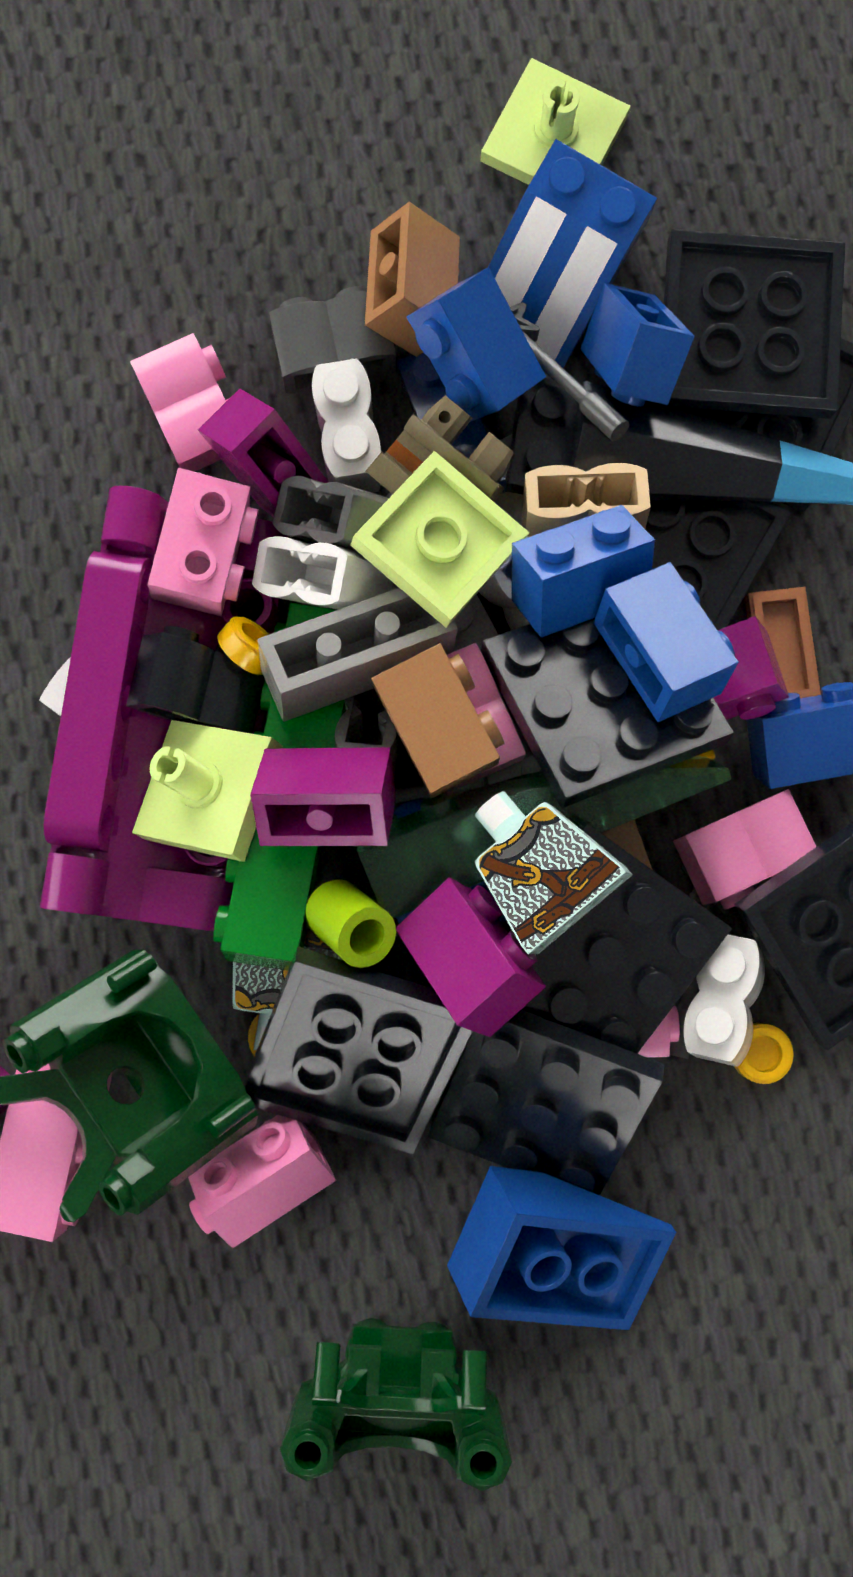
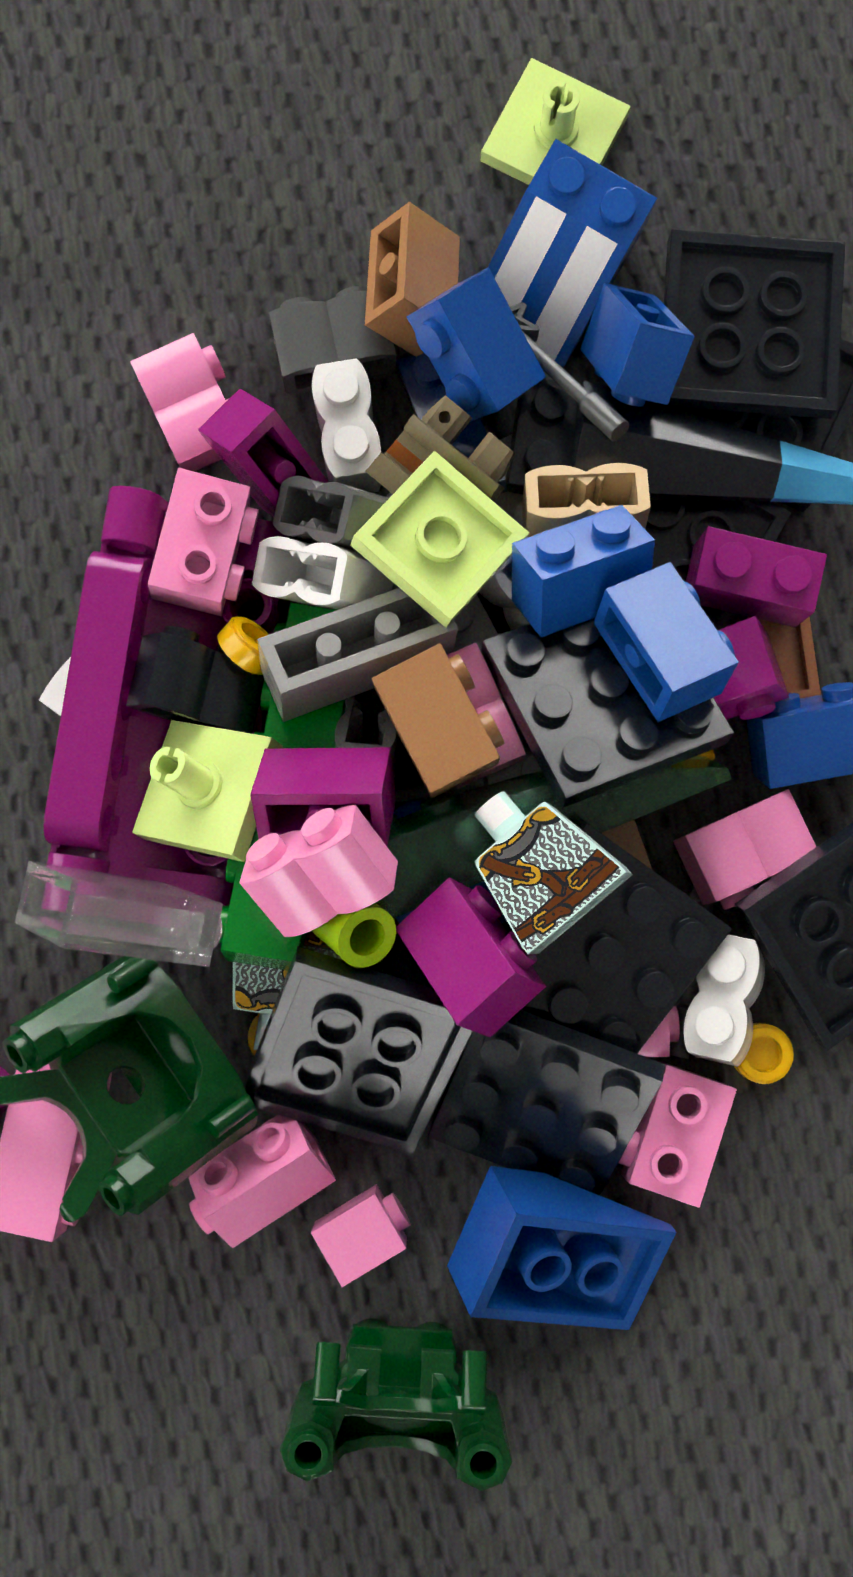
none -> clear brick [15,861,223,967]
none -> bright pink brick [239,805,398,937]
none -> bright pink brick [311,1184,411,1287]
none -> bright pink brick [618,1060,737,1208]
none -> magenta brick [686,526,827,627]

